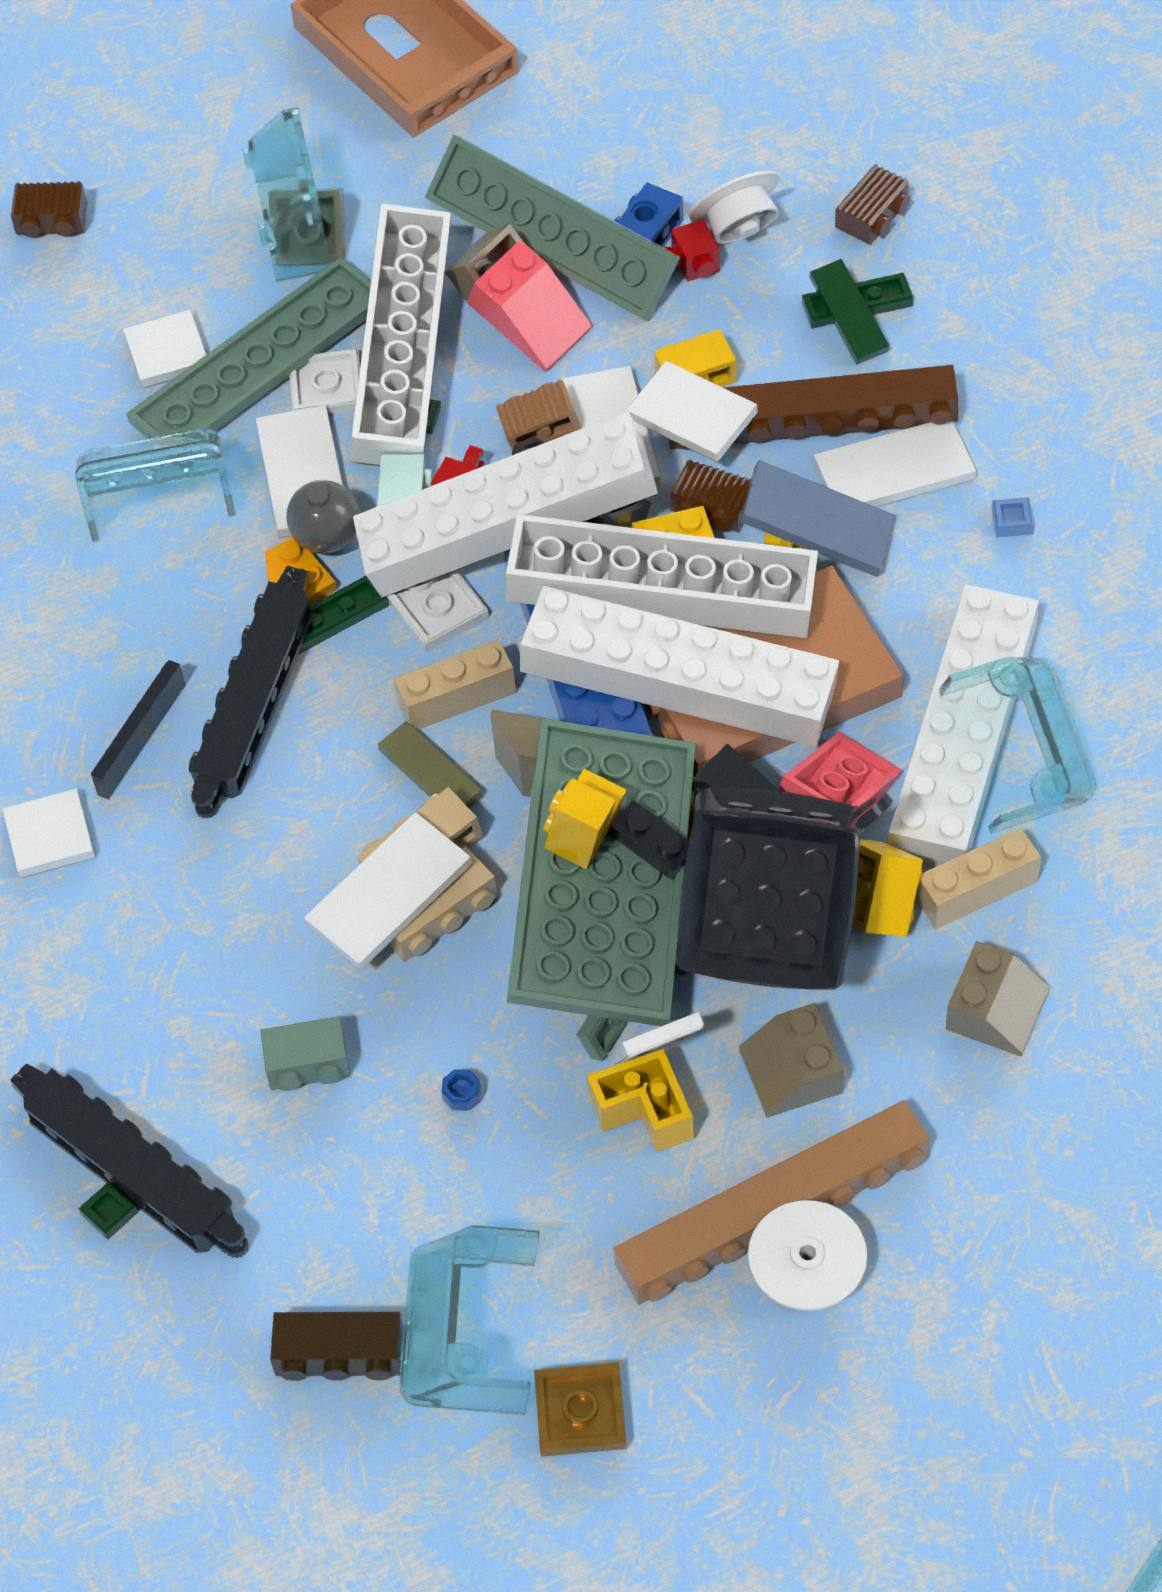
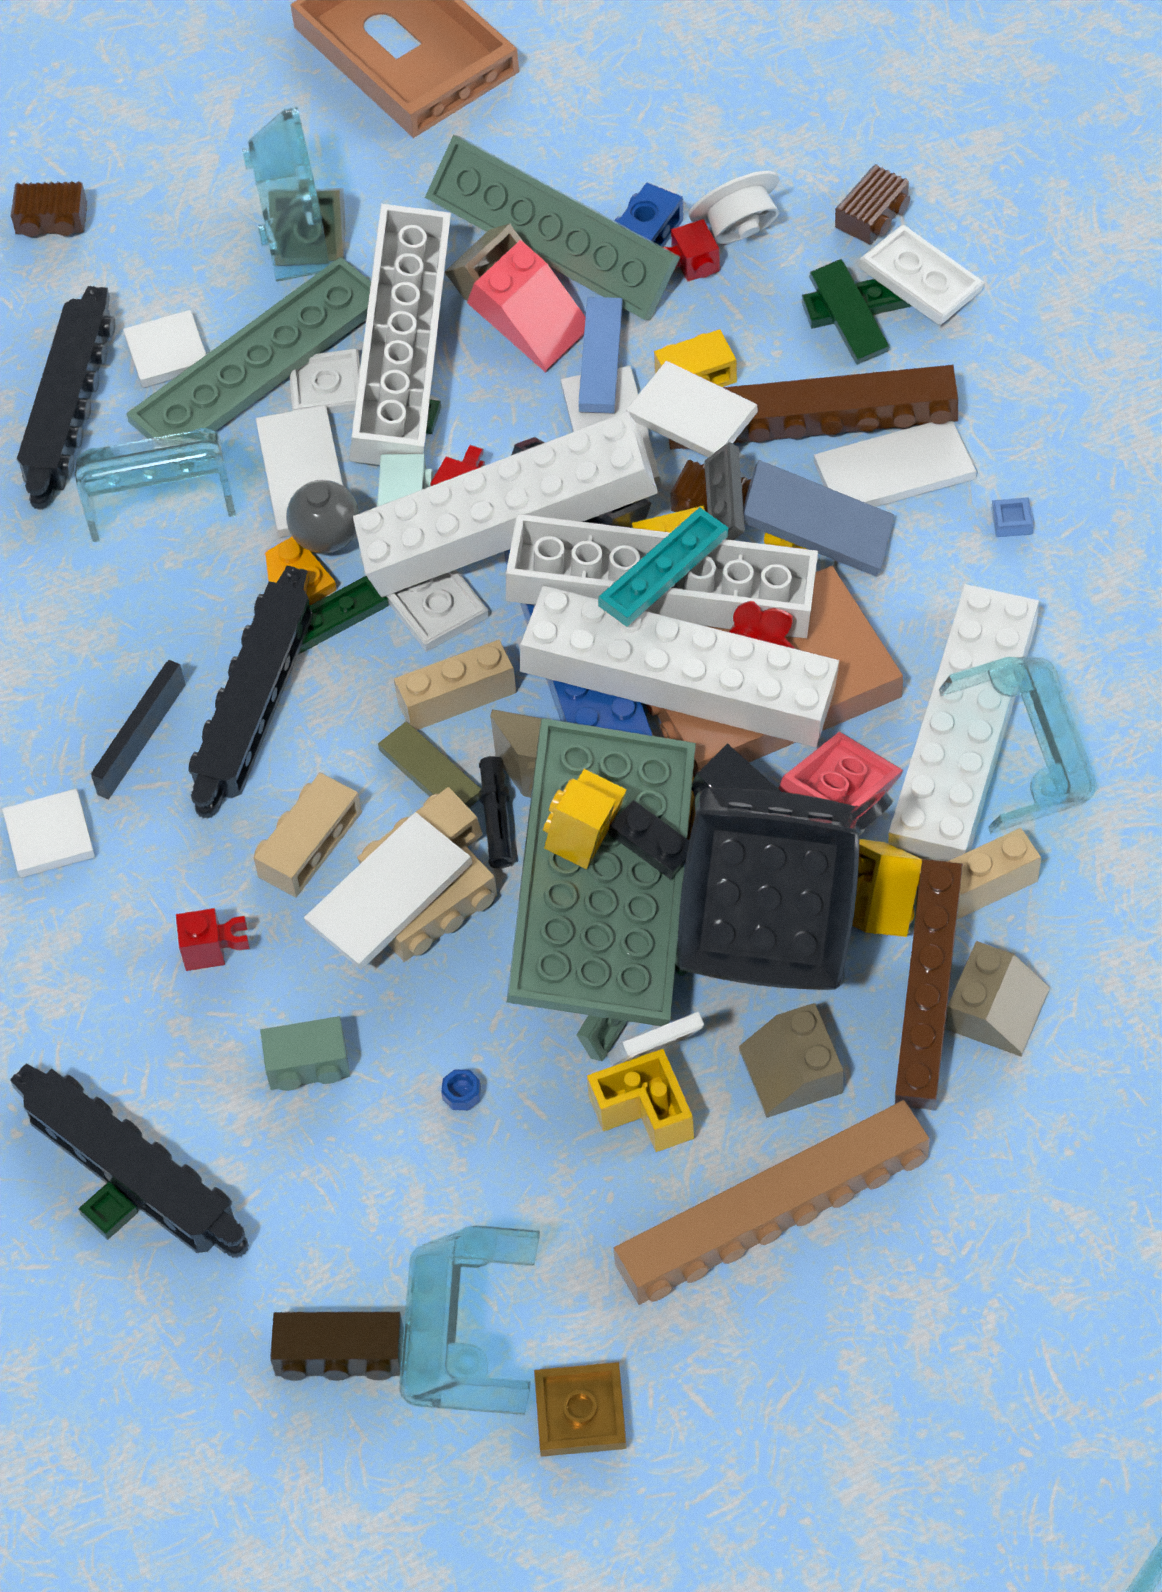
medium nougat brick [496,379,582,451] -> none
white piece [748,1200,867,1311] -> none
none -> black hinge [17,286,115,510]
none -> red brick [176,908,250,971]
none -> tan brick [253,772,362,898]
none -> black pin [479,756,514,869]
none -> medium blue tile [578,297,622,413]
none -> teal plate [598,507,728,627]
none -> dark grey tile [705,442,745,540]
none -> red plate [729,601,795,649]
none -> white tile [858,224,985,326]
none -> reddish brown brick [895,859,963,1111]

